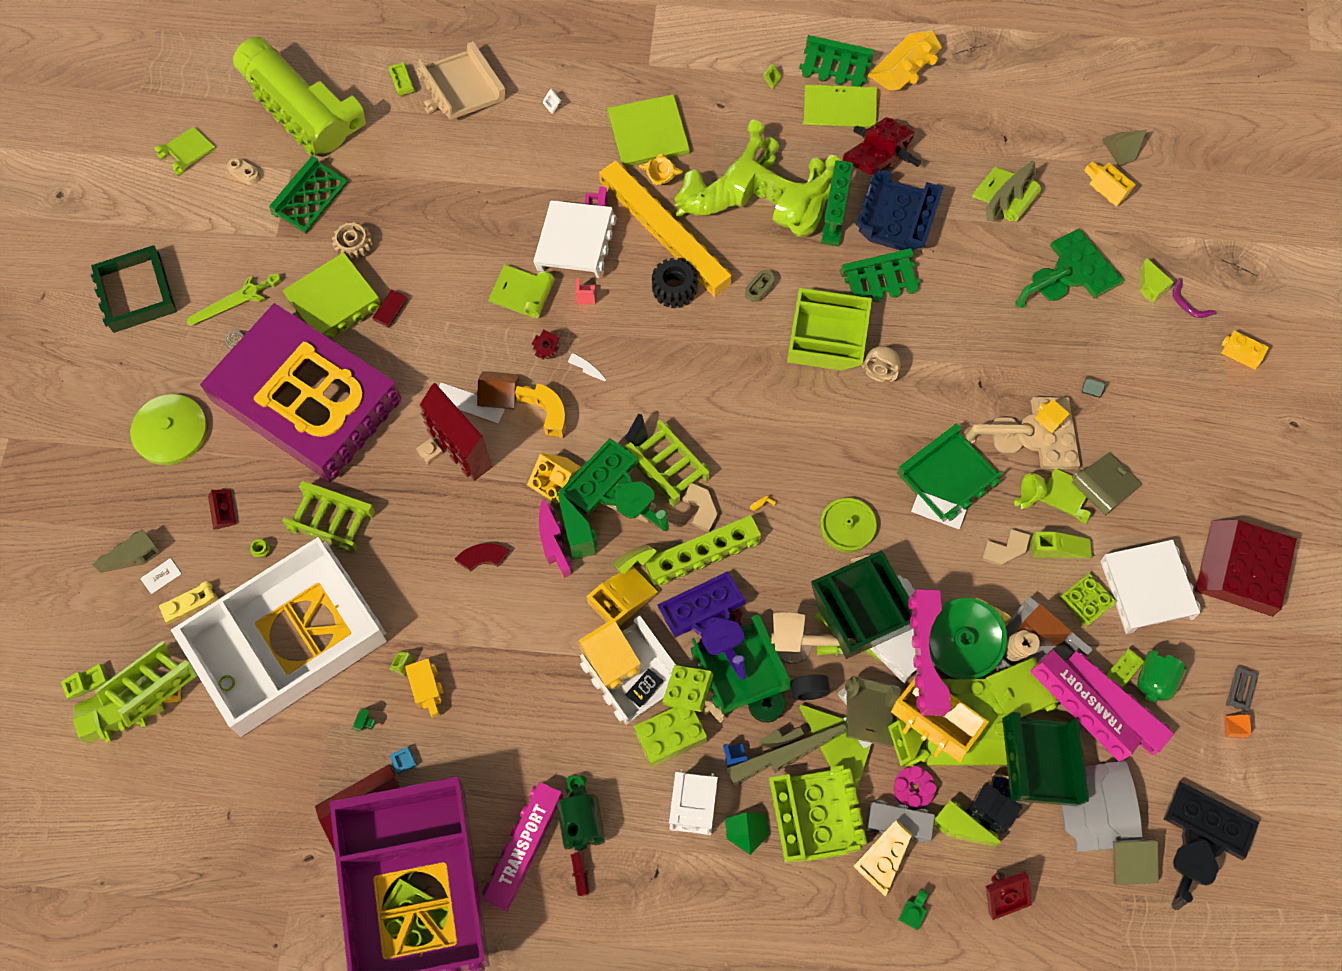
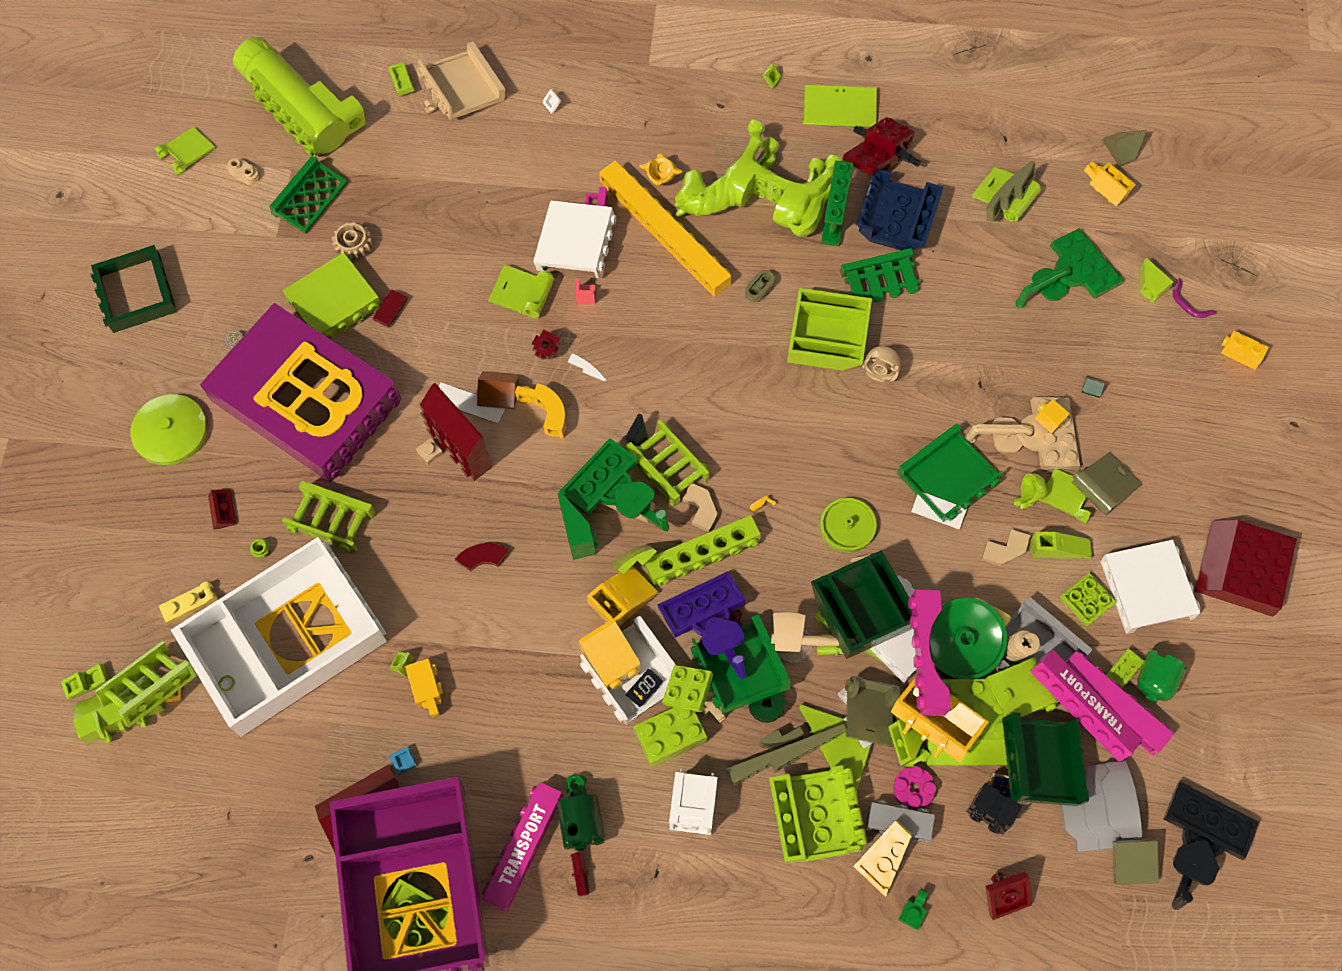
olive slope [92,529,161,573] -> none
white sticker [140,558,181,594] -> none
lime sword [187,273,282,325] -> none
green tile [351,708,376,732] -> none
yellow slope [527,453,582,505] -> none
dark pink slope [539,500,572,578] -> none
lime tile [607,94,690,167] -> none
black tyre [652,258,697,308] -> none
blue panel [723,743,748,768] -> none
green slope [725,813,769,855] -> none
black tyre [790,674,830,701] -> none
green fence [799,35,874,87] -> none
yellow piece [868,31,942,90] -> none
lime slope [933,800,1001,847] -> none
dark orange slope [1017,604,1072,646] -> none
orange slope [1224,715,1252,738] -> none
dark grey tile [1226,667,1258,712] -> none

